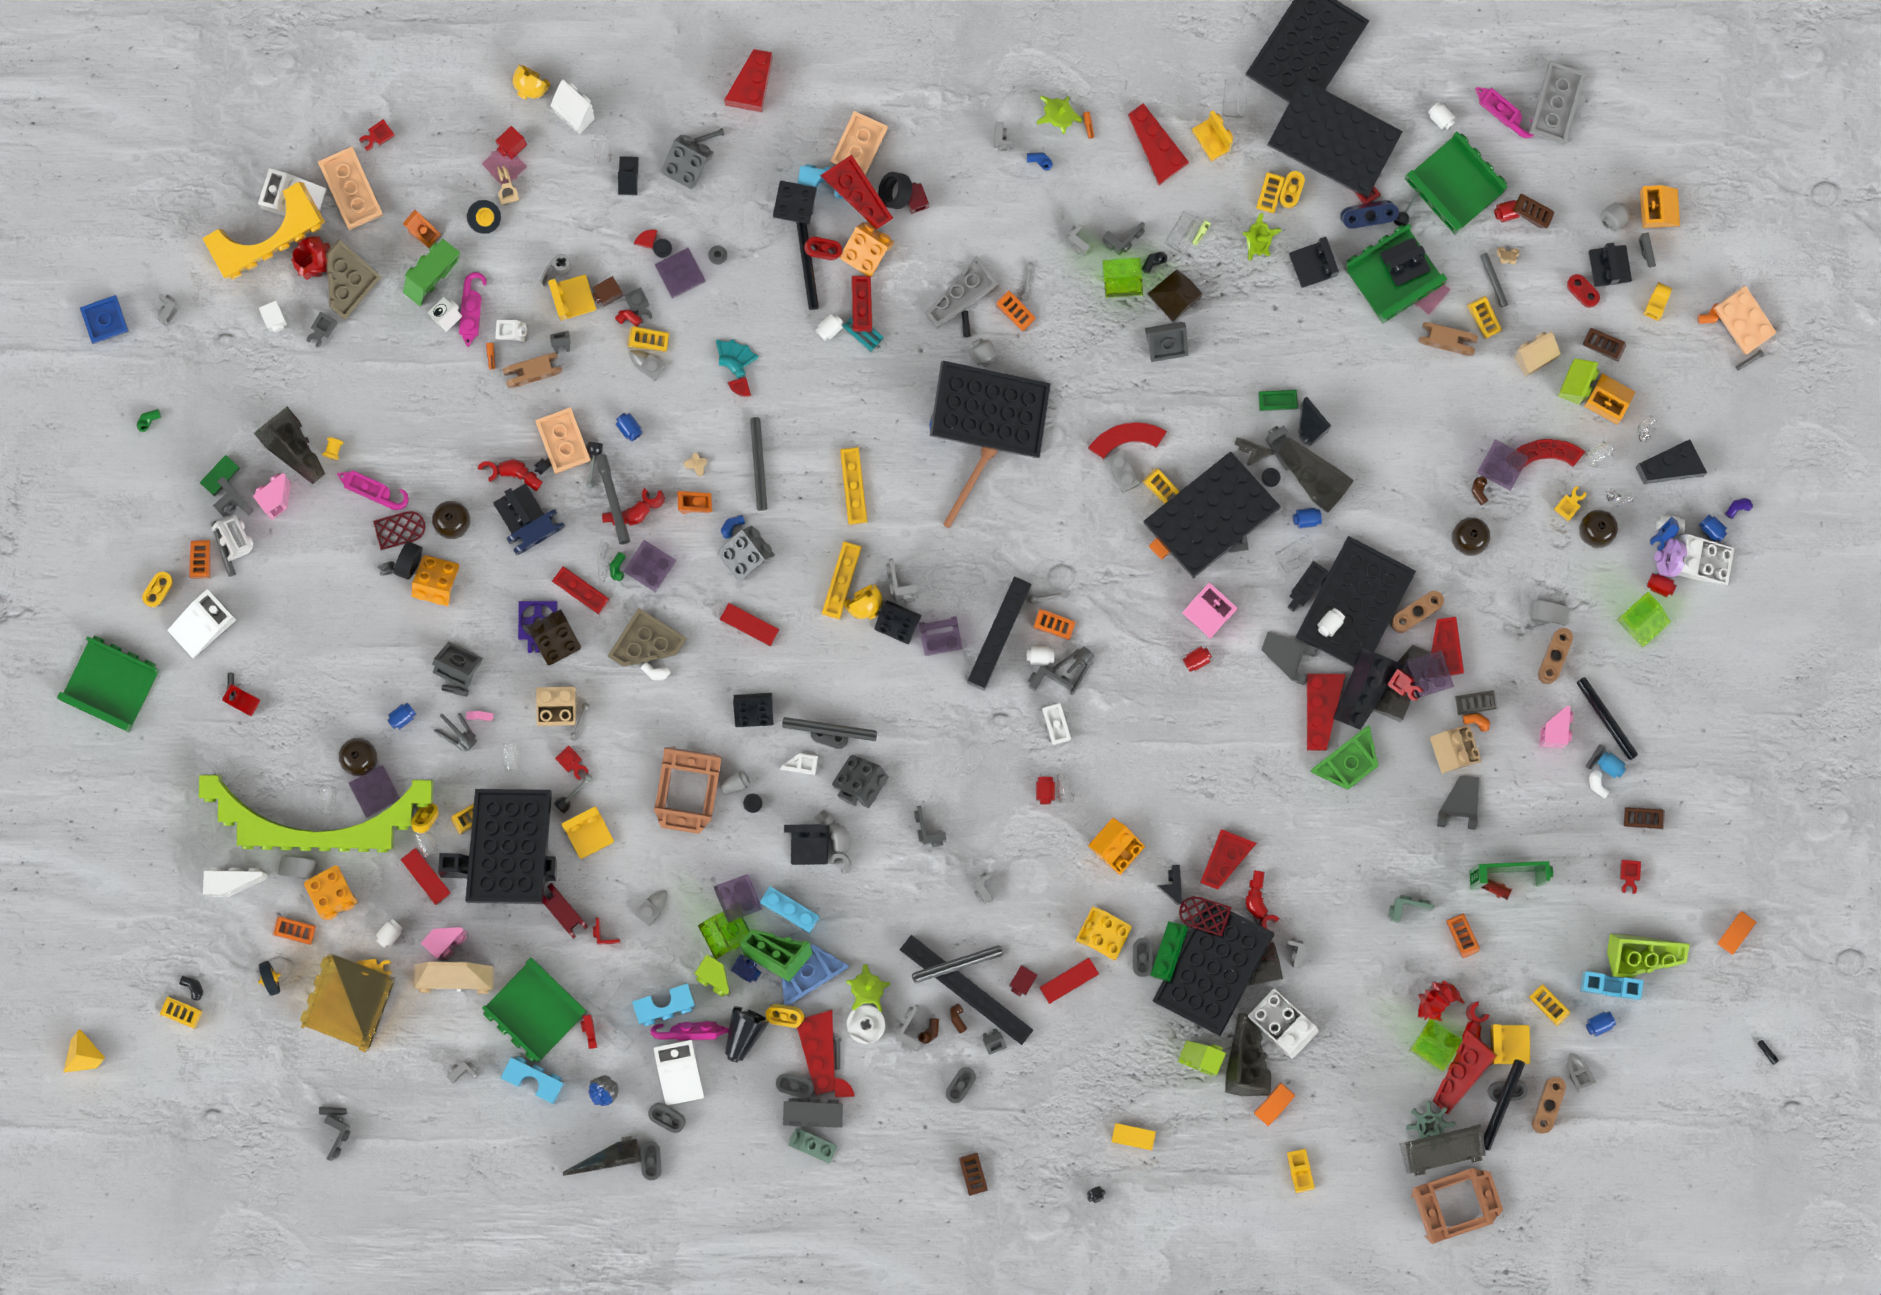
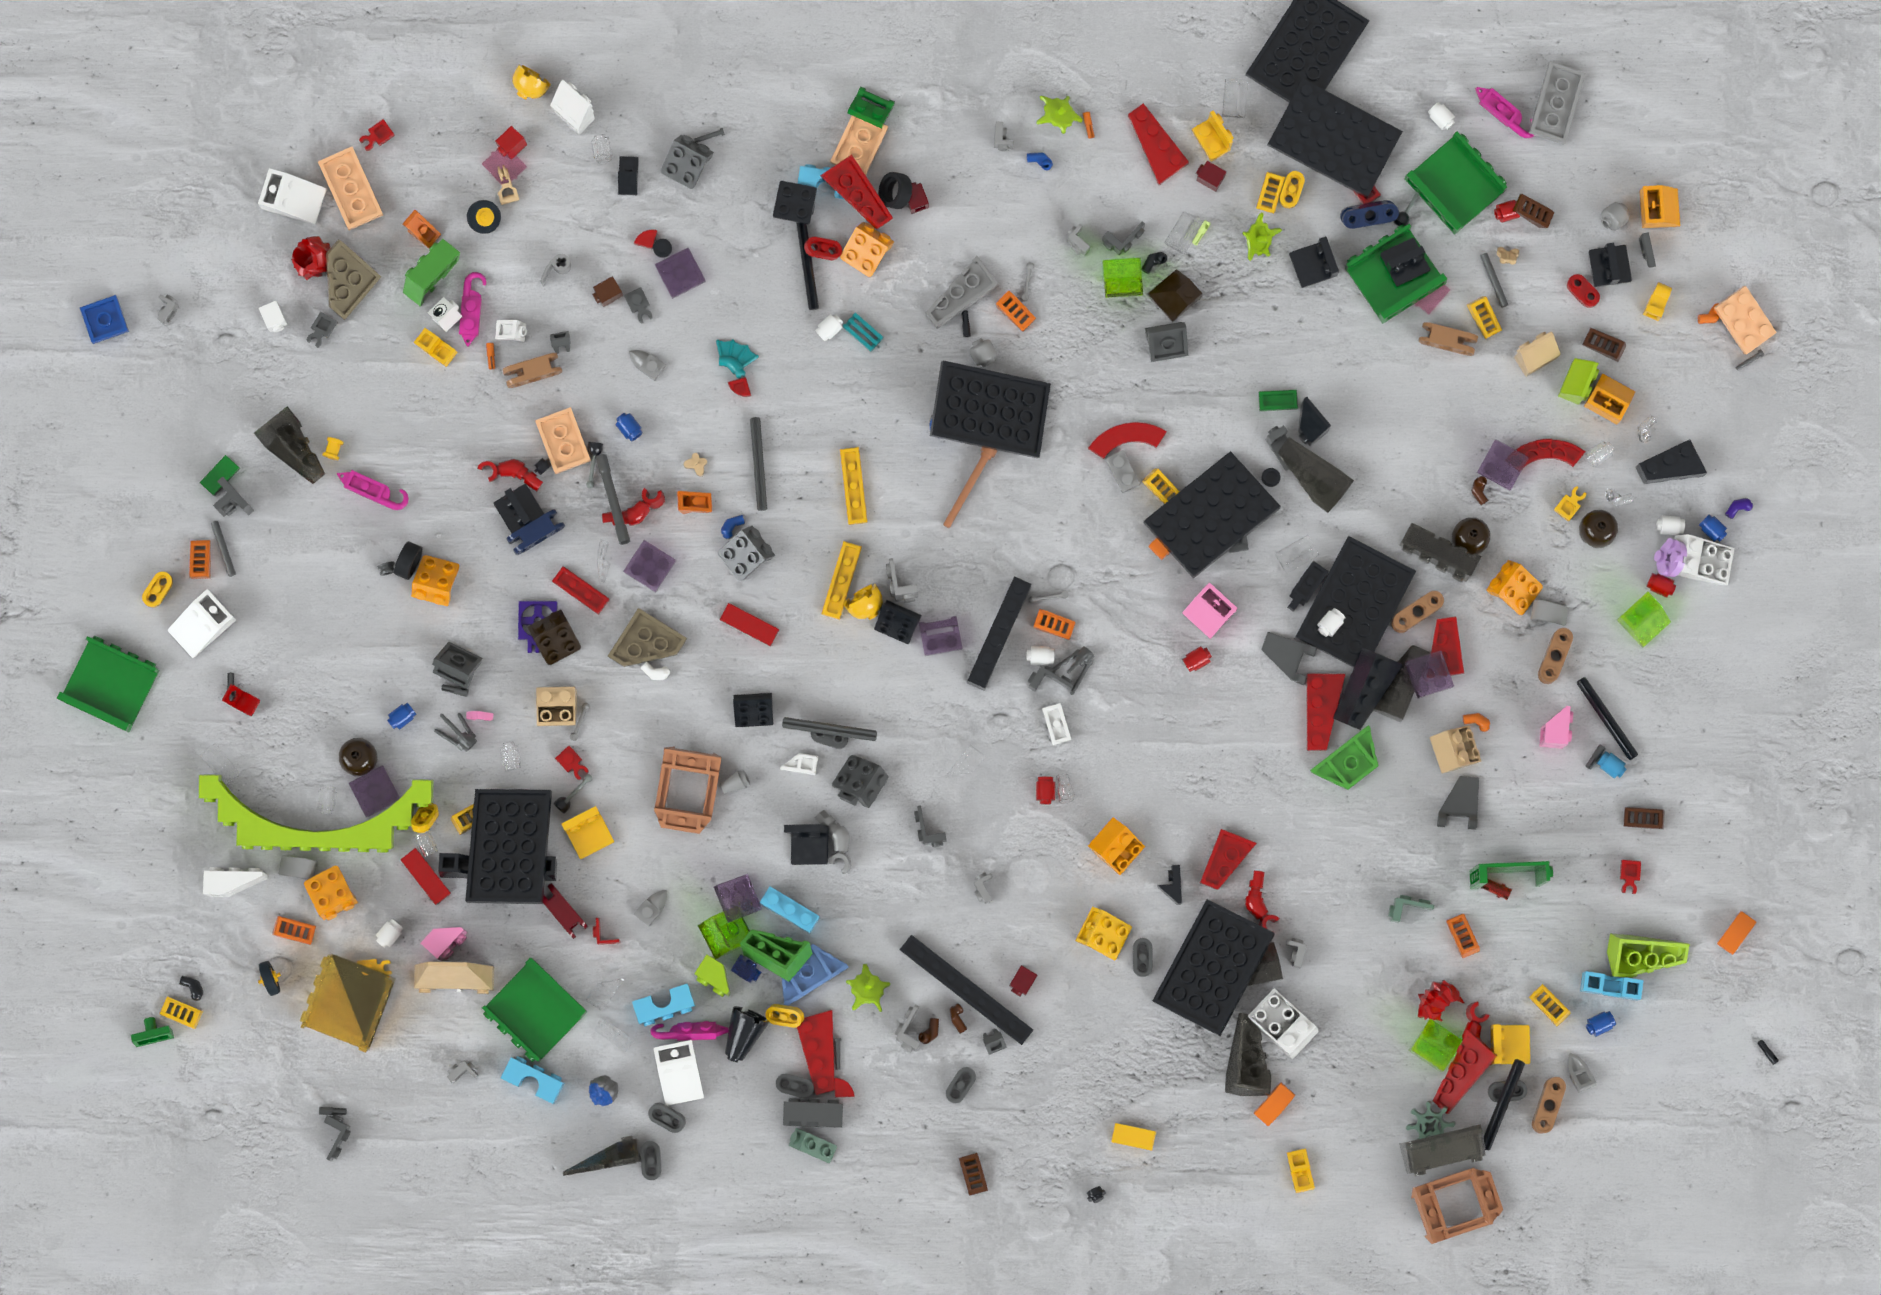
yellow slope [63,1029,105,1073] -> none
green arm [136,409,161,432] -> none
yellow arch [202,182,325,280] -> none
white window [212,515,253,561] -> none
bright pink slope [253,473,291,520] -> none
dark red window [373,511,426,550] -> none
dark brown cylinder [432,501,470,539] -> none
yellow bracket [548,274,596,321] -> none
red plate [581,1015,597,1049] -> none
green arm [609,552,626,581] -> none
red arm [615,310,643,327] -> none
yellow slope [627,326,669,352] -> none
dark grey plate [708,246,727,265] -> none
red wedge [724,49,773,112] -> none
black plate [743,794,763,813] -> none
white plate [847,1005,885,1044] -> none
red tile [851,276,872,332] -> none
dark grey axle [912,945,1003,983] -> none
red tile [1039,958,1099,1004] -> none
green plate [1150,921,1188,982] -> none
lime wedge [1178,1041,1226,1077] -> none
dark red window [1179,896,1232,937] -> none
clear smoke slope [1234,437,1275,466] -> none
blue brick [1293,508,1322,529] -> none
plate [1387,669,1424,701] -> none
clear smoke slope [1455,690,1497,715] -> none
white arm [1589,770,1610,799] -> none
blue plate [1650,517,1680,551] -> none
none -> green tile [131,1017,174,1048]
none -> yellow slope [413,328,458,367]
none -> green plate [847,87,895,129]
none -> dark red brick [1196,161,1226,192]
none -> clear smoke wedge [1399,523,1482,582]
none -> light orange bracket [1486,560,1543,615]

